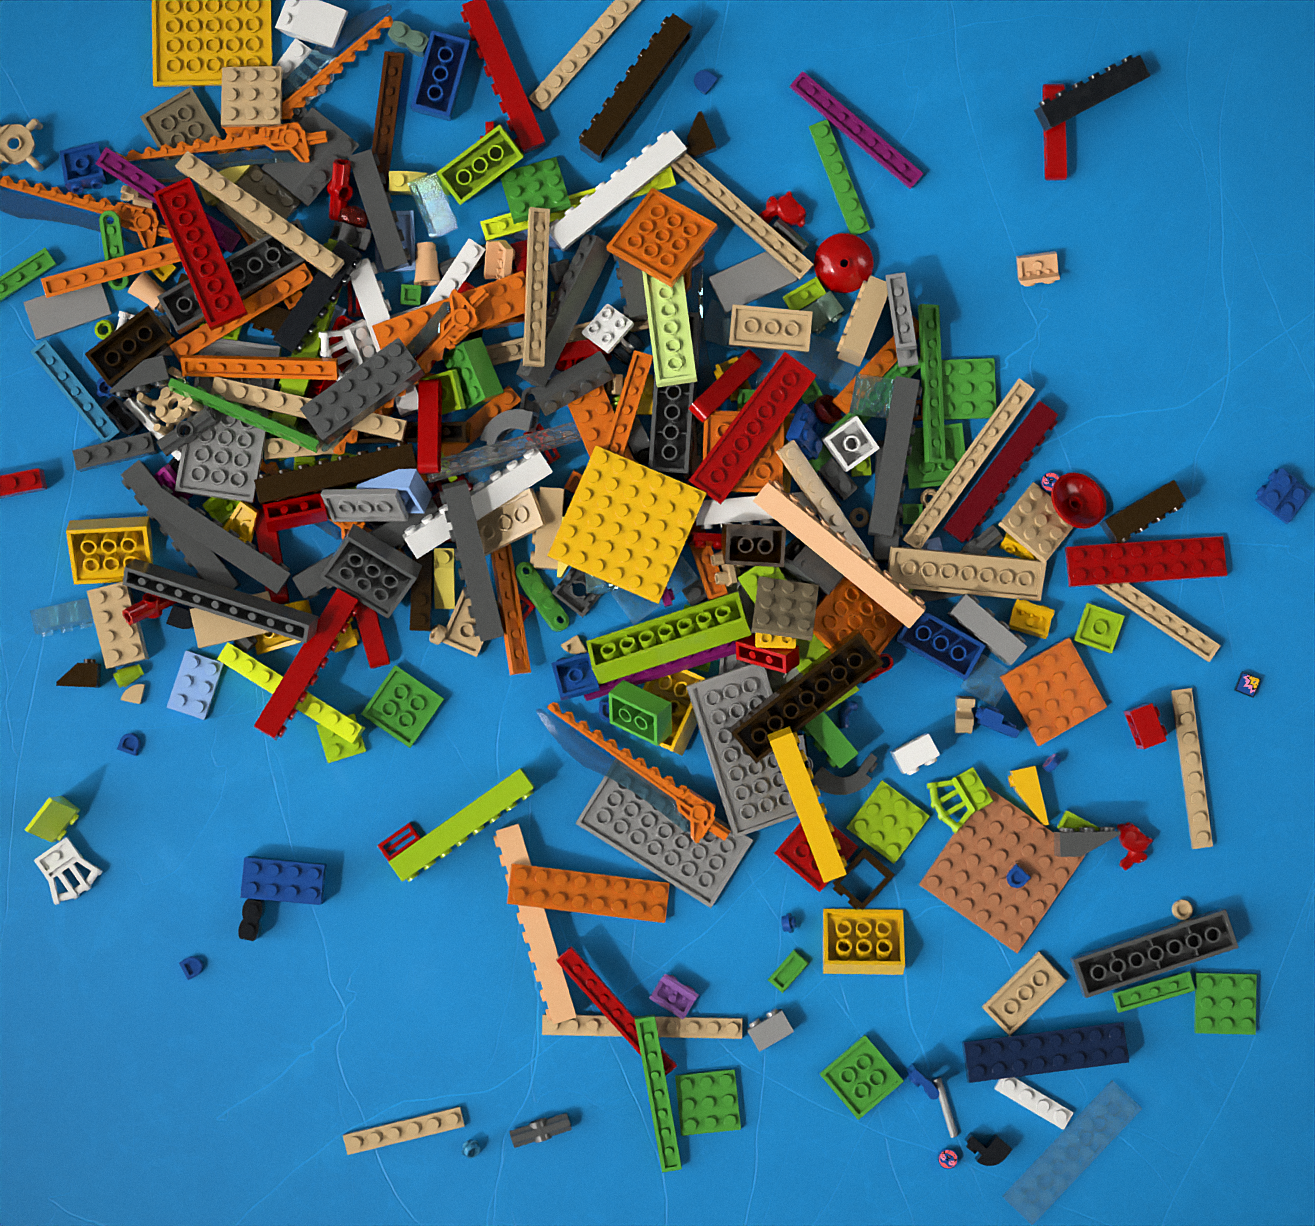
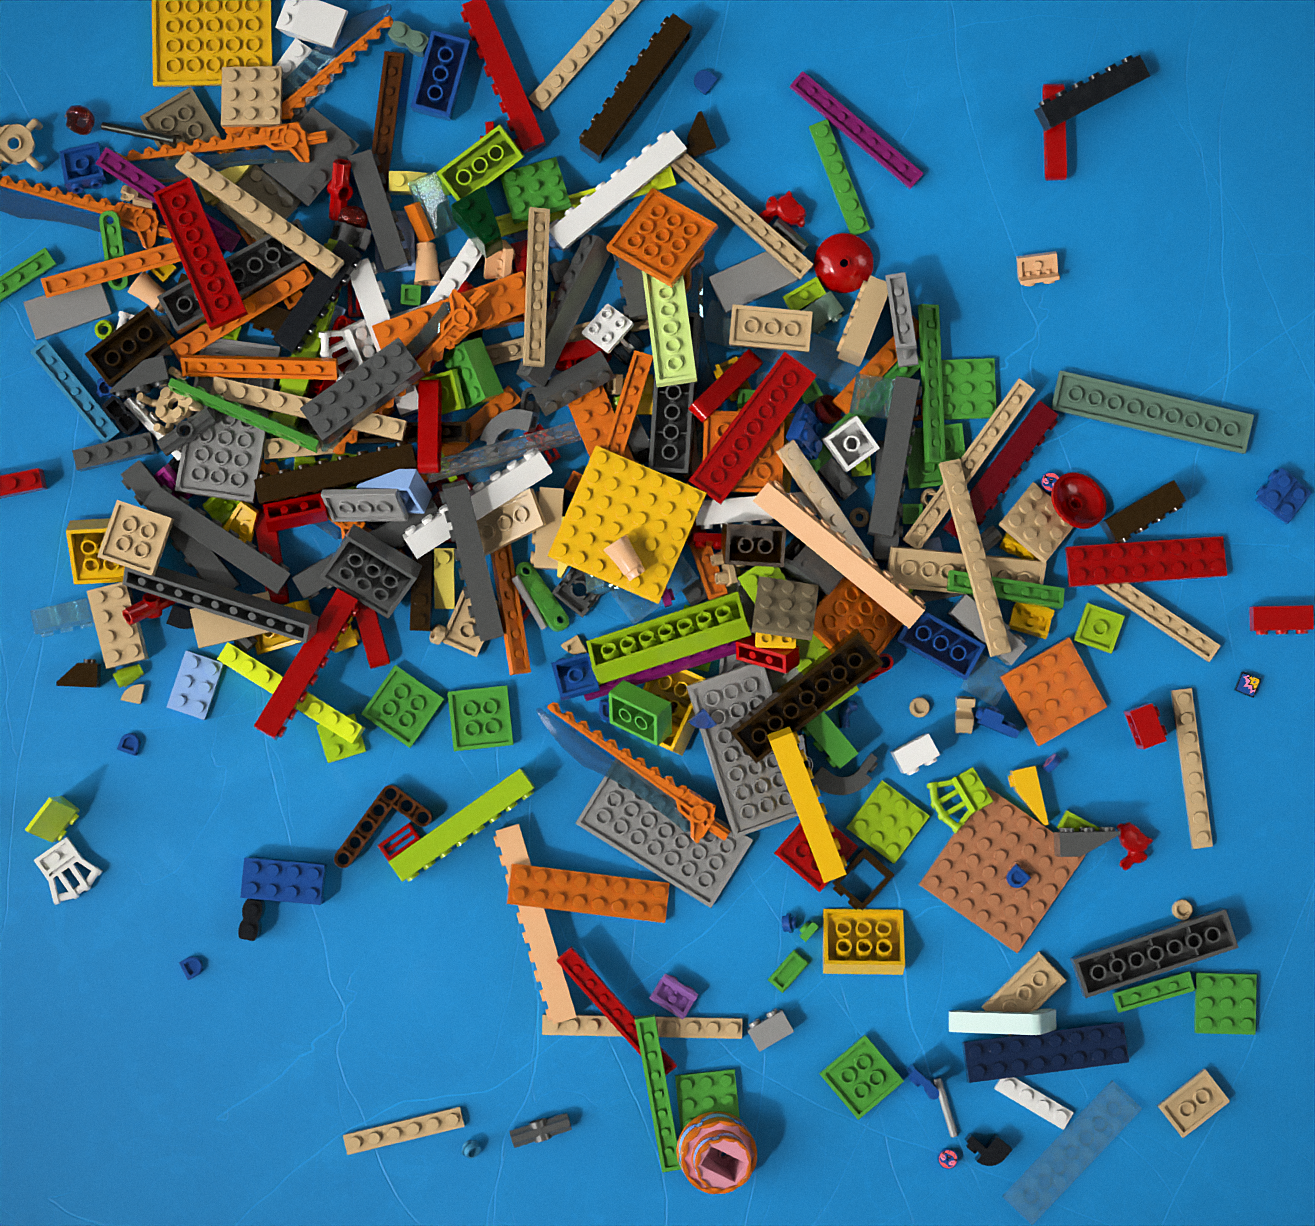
none -> clear red hair [64,105,95,135]
none -> tan plate [97,500,174,576]
none -> pearl dark grey bar [101,122,176,144]
none -> reddish brown beam [334,785,433,868]
none -> orange tile [404,201,435,243]
none -> bright green plate [447,685,514,751]
none -> dark green wedge [451,186,503,259]
none -> light grey bar [511,575,548,630]
none -> light nougat plant [603,534,646,581]
none -> piece [676,1111,757,1194]
none -> blue tile [688,708,717,729]
none -> bright green plate [799,921,819,942]
none -> tan tile [909,698,930,717]
none -> tan plate [939,459,1011,657]
none -> bright green plate [947,570,1065,609]
none -> light aqua beam [948,1009,1056,1035]
none -> sand green plate [1050,370,1254,454]
none -> tan plate [1157,1069,1230,1138]
none -> red brick [1249,605,1314,635]

